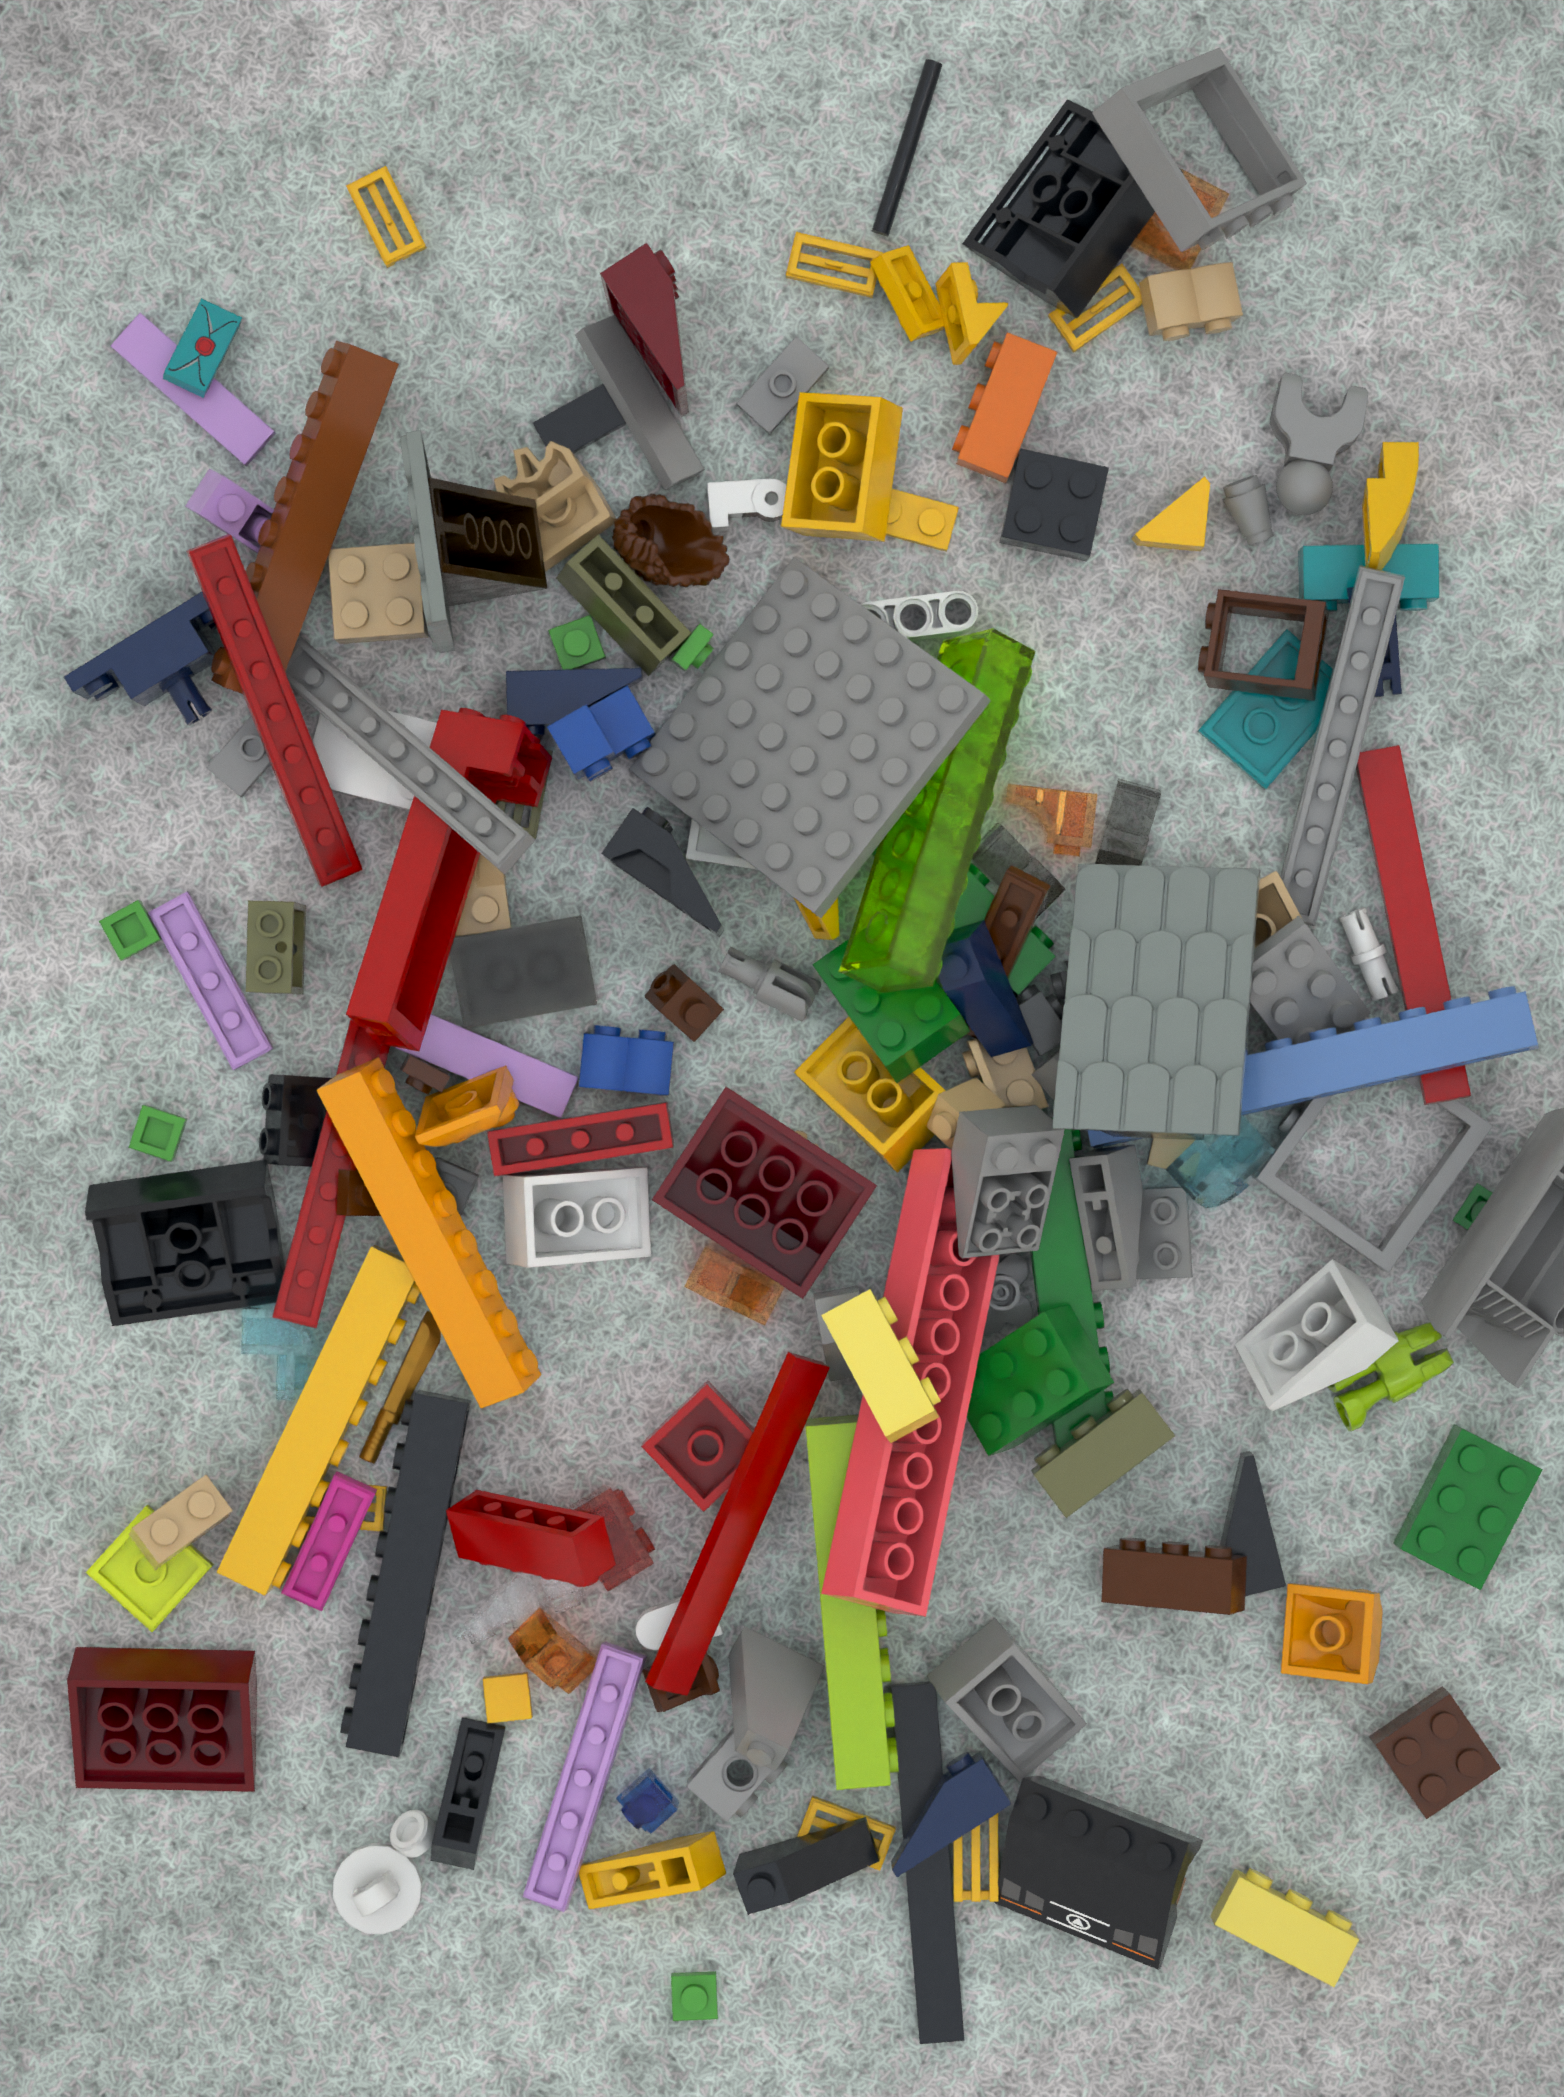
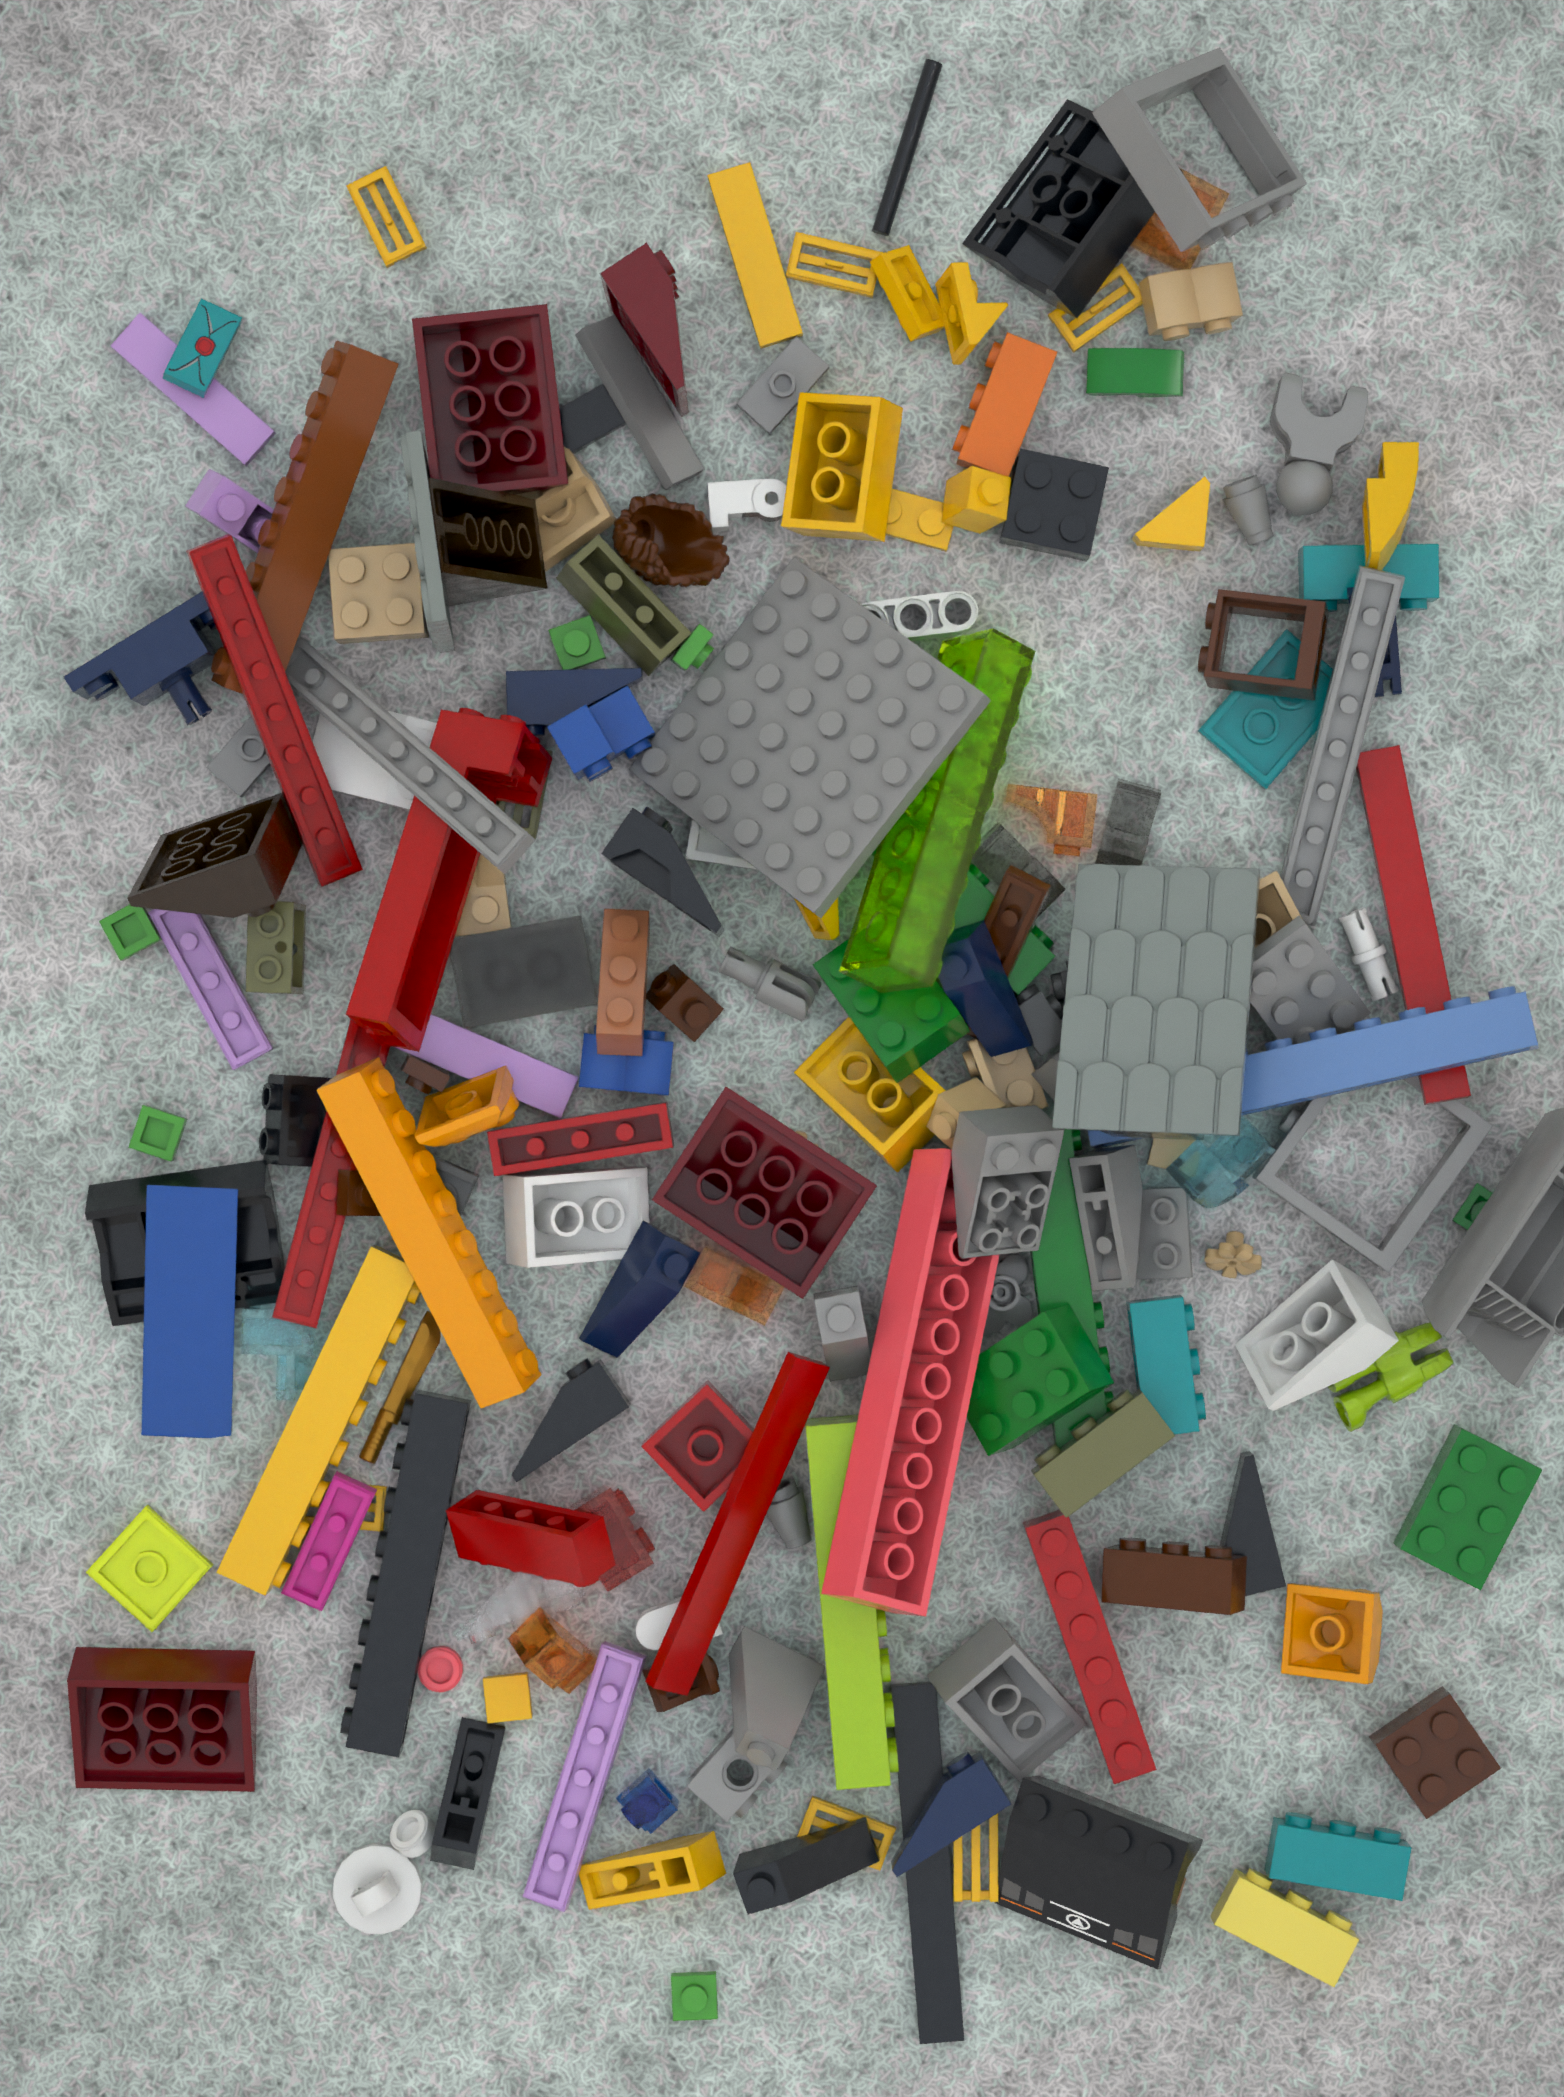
tan brick [129,1475,233,1570] -> none
light yellow brick [821,1289,941,1443] -> none
none -> dark brown slope [127,793,302,918]
none -> blue sticker [141,1185,238,1438]
none -> dark red slope [412,304,568,495]
none -> coral tile [418,1646,463,1692]
none -> black slope [512,1358,631,1482]
none -> dark blue slope [579,1220,700,1358]
none -> nougat brick [596,909,650,1056]
none -> yellow tile [707,162,803,349]
none -> light grey cone [767,1478,812,1549]
none -> yellow brick [941,466,1011,534]
none -> red brick [1022,1510,1157,1784]
none -> green slope [1086,348,1184,397]
none -> teal brick [1126,1295,1206,1435]
none -> tan plant [1204,1231,1262,1278]
none -> teal brick [1264,1812,1412,1901]

